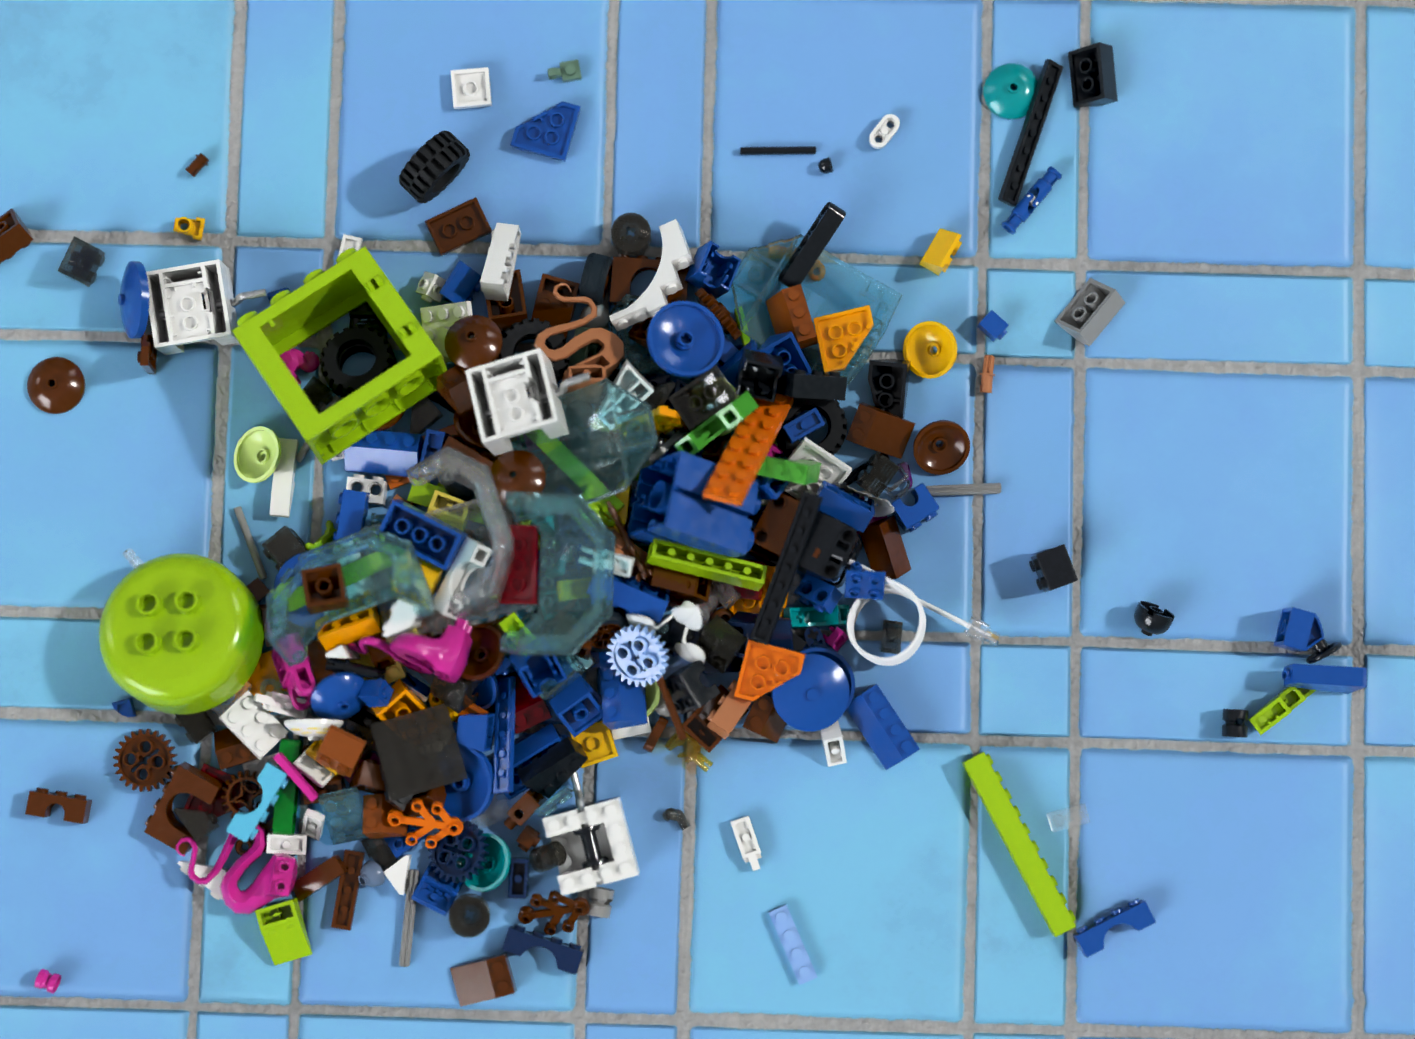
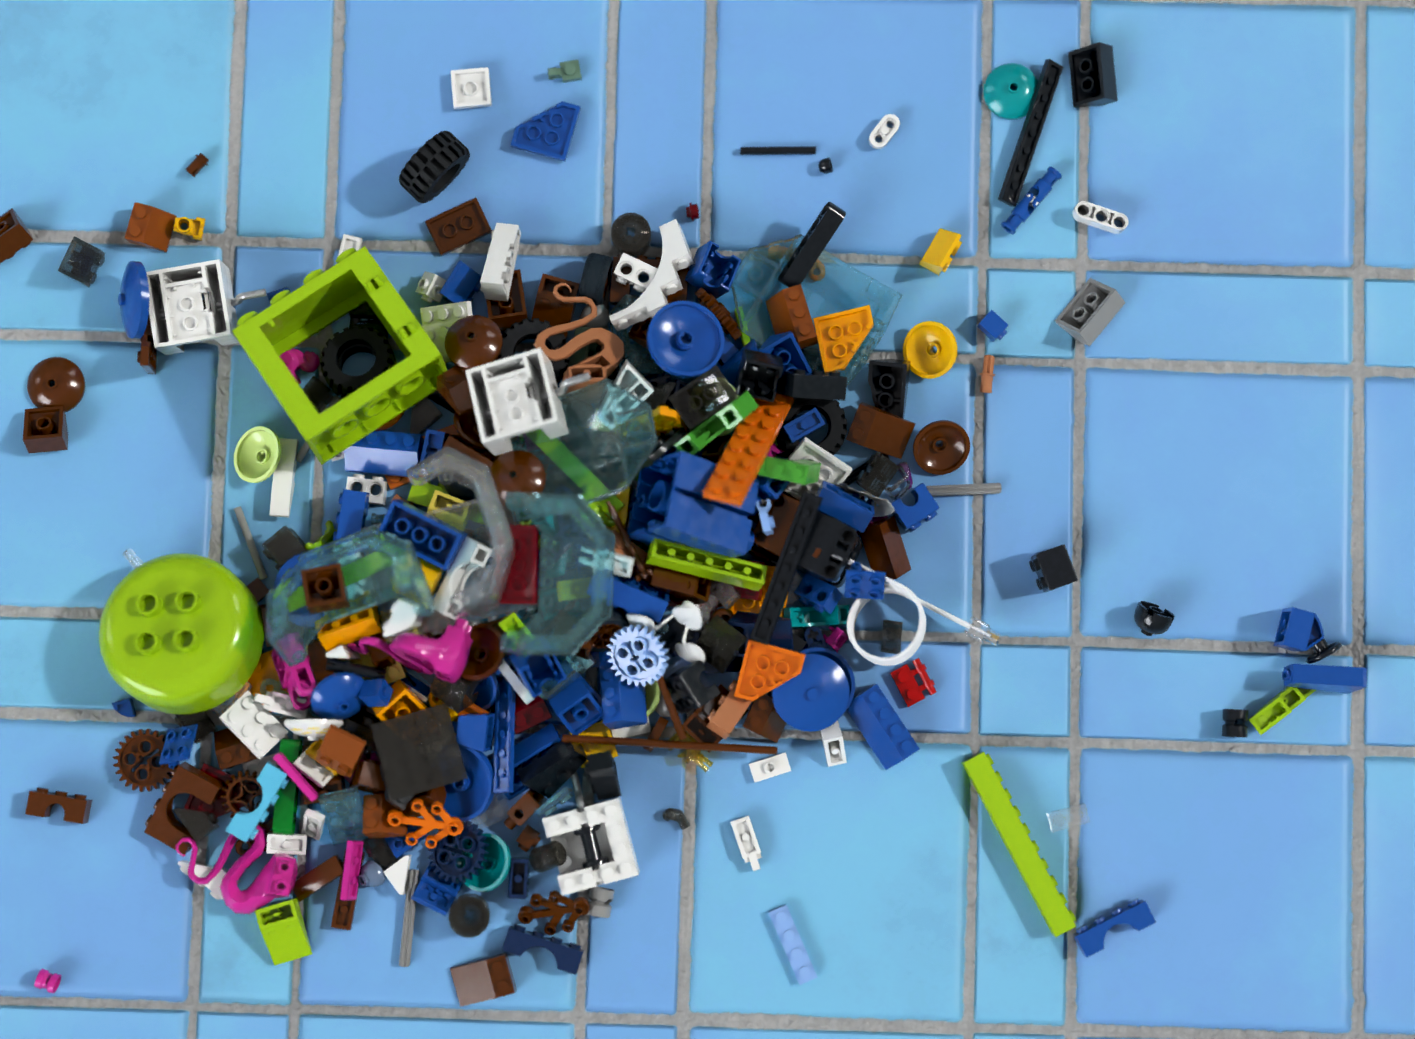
none -> reddish brown slope [23,406,68,453]
none -> dark orange slope [125,202,177,252]
none -> blue hinge [159,724,198,769]
none -> dark pink tile [340,840,364,900]
none -> white beam [498,660,534,705]
none -> reddish brown piece [562,734,777,755]
none -> black wedge [585,750,621,801]
none -> white brick [613,253,658,293]
none -> dark red plate [686,202,699,221]
none -> white plate [749,752,791,782]
none -> light blue plate [756,499,776,536]
none -> red plate [890,658,937,707]
none -> white beam [1072,201,1128,234]

